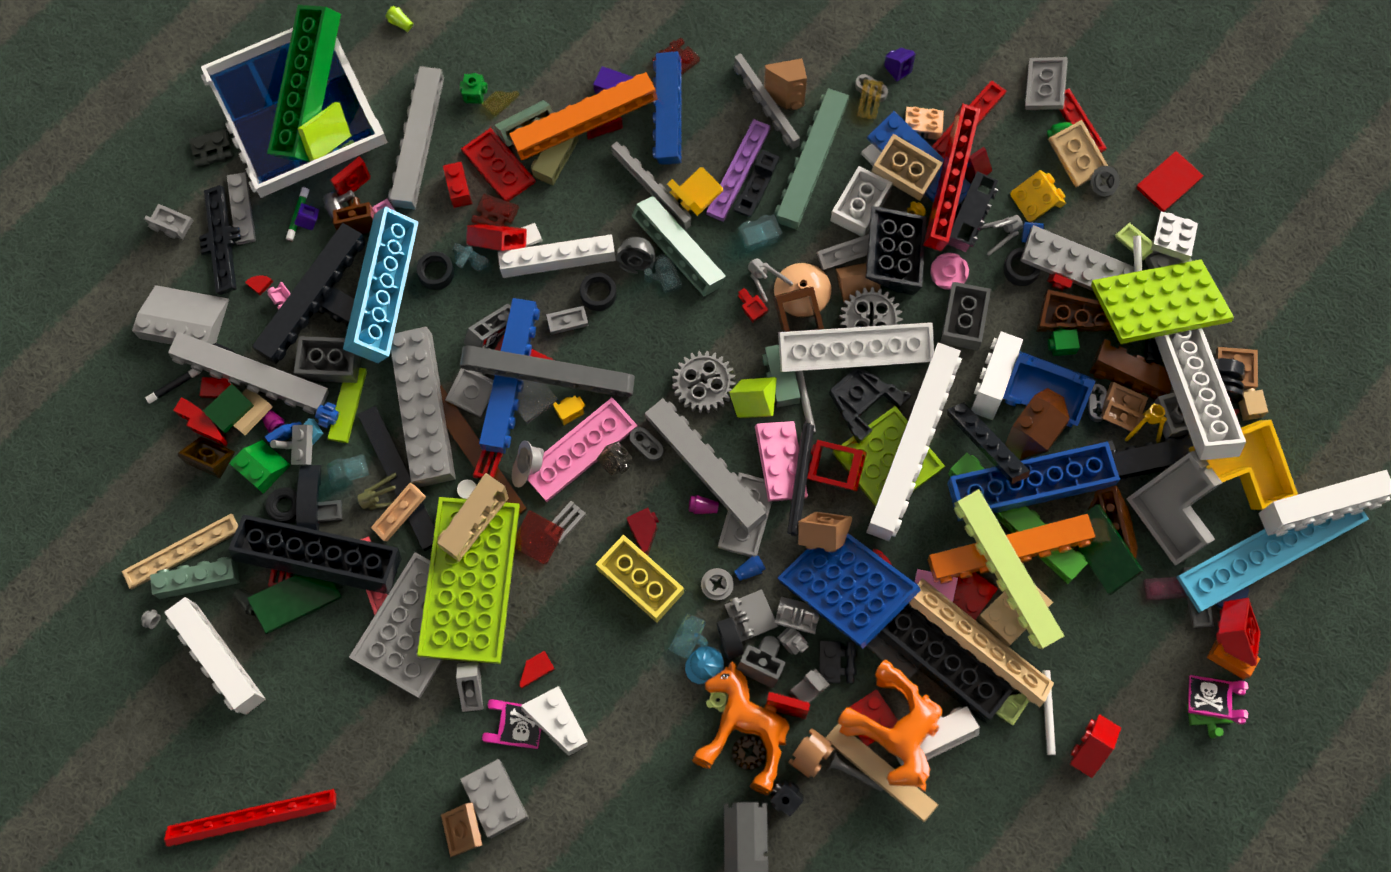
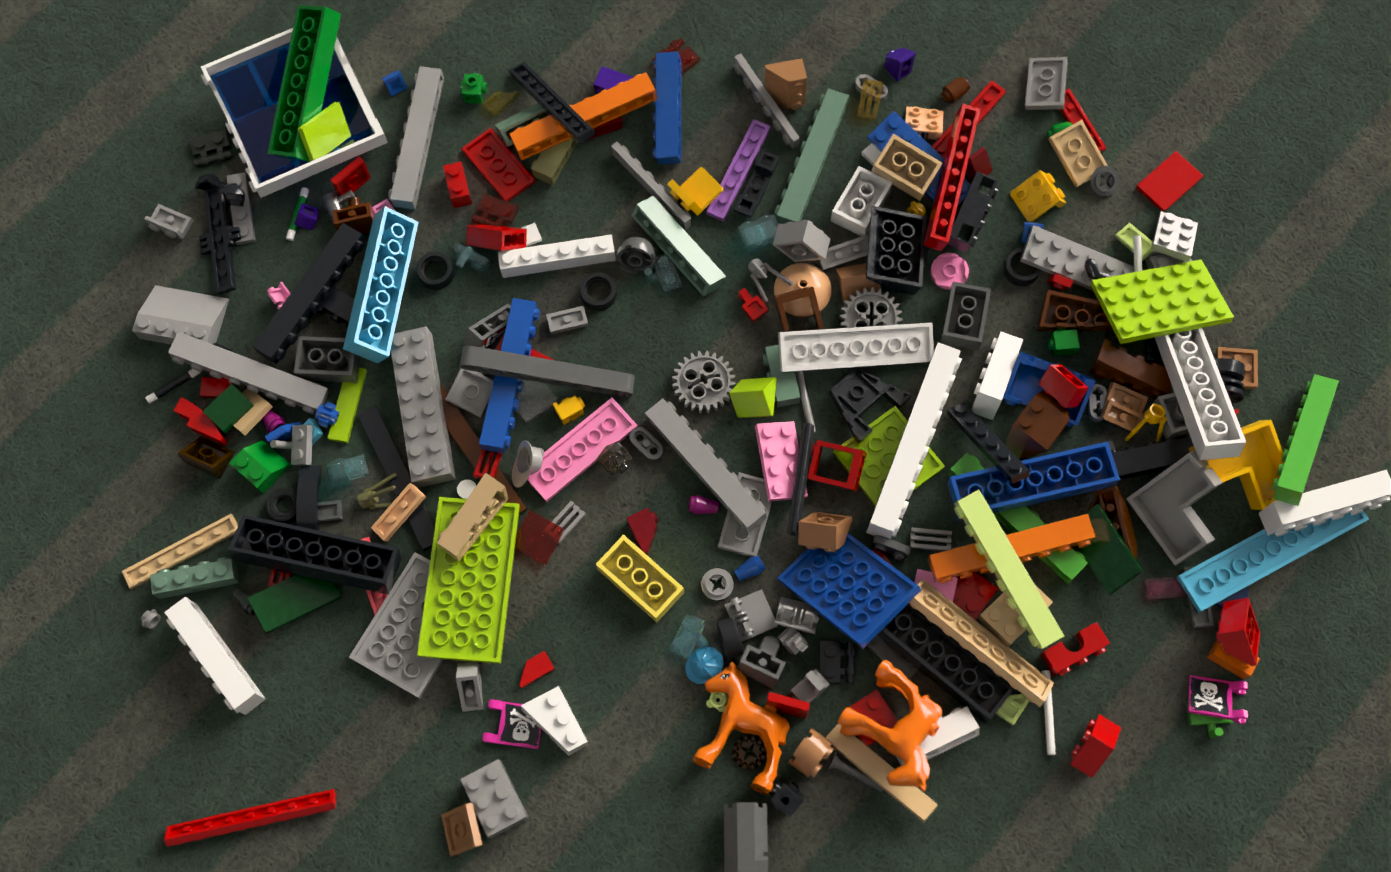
red tile [245,275,273,295] -> none
lime cone [385,6,414,32] -> none
light grey plant [981,215,1023,256] -> none
tan brick [1238,389,1268,421] -> none
none -> black piece [195,173,245,207]
none -> blue tile [382,70,408,96]
none -> black tile [509,62,595,144]
none -> light grey brick [773,220,830,262]
none -> dark grey plate [871,535,911,561]
none -> light grey tile [910,527,952,552]
none -> reddish brown brick [942,77,970,103]
none -> red brick [1039,364,1089,408]
none -> red arch [1040,622,1110,676]
none -> black arm [1084,258,1109,280]
none -> bright green brick [1271,374,1339,506]

